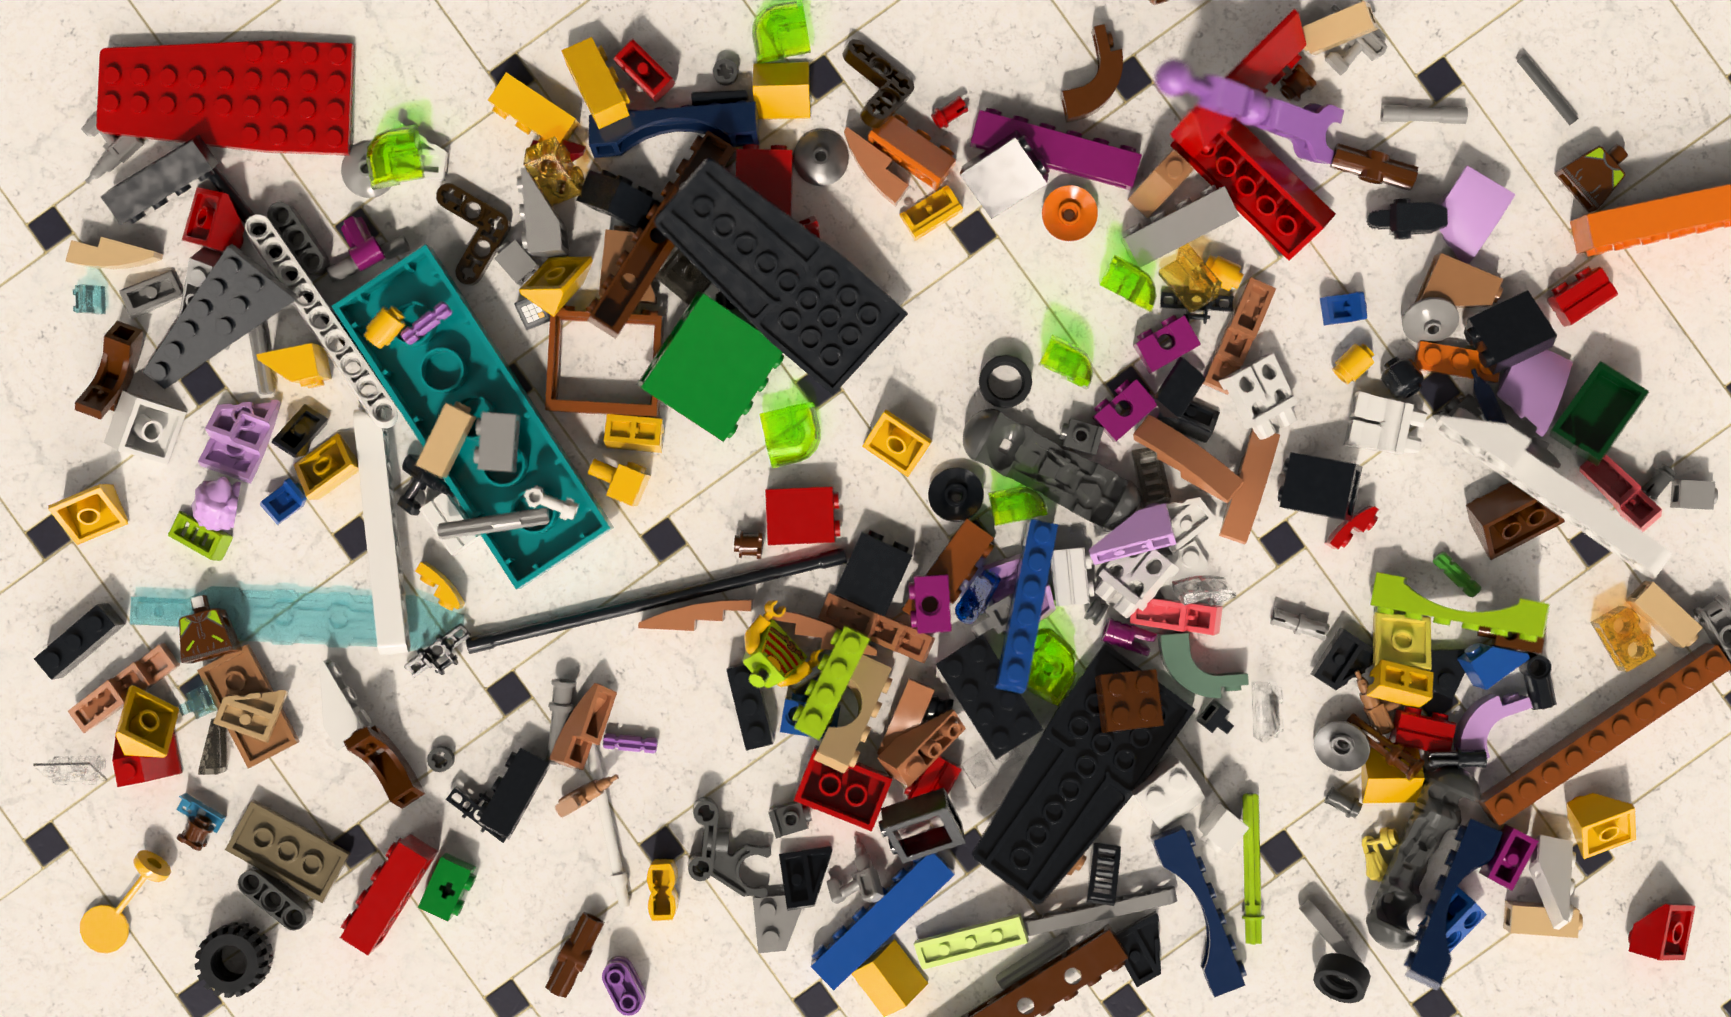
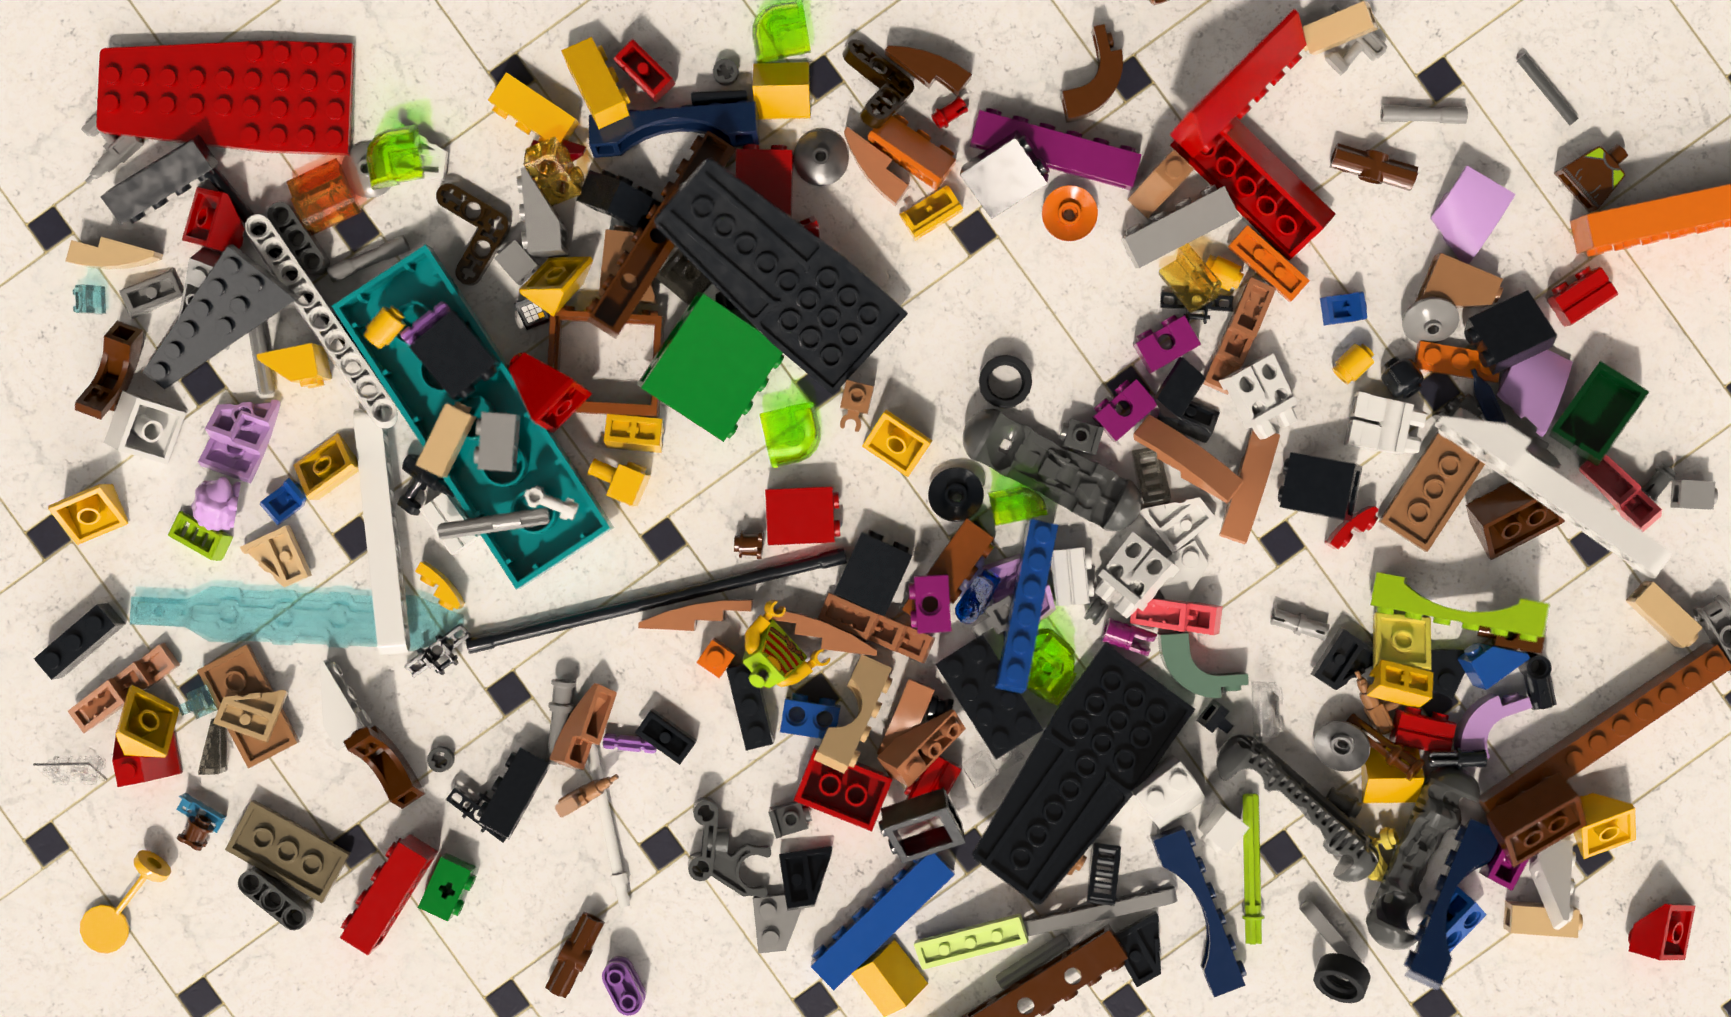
reddish brown torso [179,595,242,664] -> none
black tyre [194,922,273,998] -> none
black slope [271,404,328,458] -> none
magenta piece [341,216,386,271] -> none
yellow brick [647,859,679,921] -> none
lime brick [792,625,870,741] -> none
light grey piece [827,835,884,904] -> none
clear neon green brick [1038,334,1094,389] -> none
lavender slope [1089,503,1176,565] -> none
reddish brown brick [1095,669,1163,733] -> none
clear neon green brick [1099,255,1156,312] -> none
medium lavender piece [1155,58,1344,164] -> none
clear slope [1172,575,1236,606] -> none
reddish brown brick [1279,64,1317,102] -> none
black hinge [1366,198,1448,240] -> none
bright green axle [1433,552,1481,598] -> none
clear yellow brick [1590,606,1656,672] -> none
none -> tan wing [240,525,312,587]
none -> clear orange brick [286,158,362,235]
none -> black brick [408,310,501,400]
none -> red slope [508,352,592,434]
none -> black slope [635,709,697,765]
none -> orange brick [696,638,737,678]
none -> medium nougat brick [840,380,874,432]
none -> reddish brown slope [885,45,972,97]
none -> dark grey piece [1216,734,1379,882]
none -> orange plate [1228,225,1310,302]
none -> medium nougat plate [1378,431,1485,552]
none -> reddish brown slope [1486,772,1587,867]

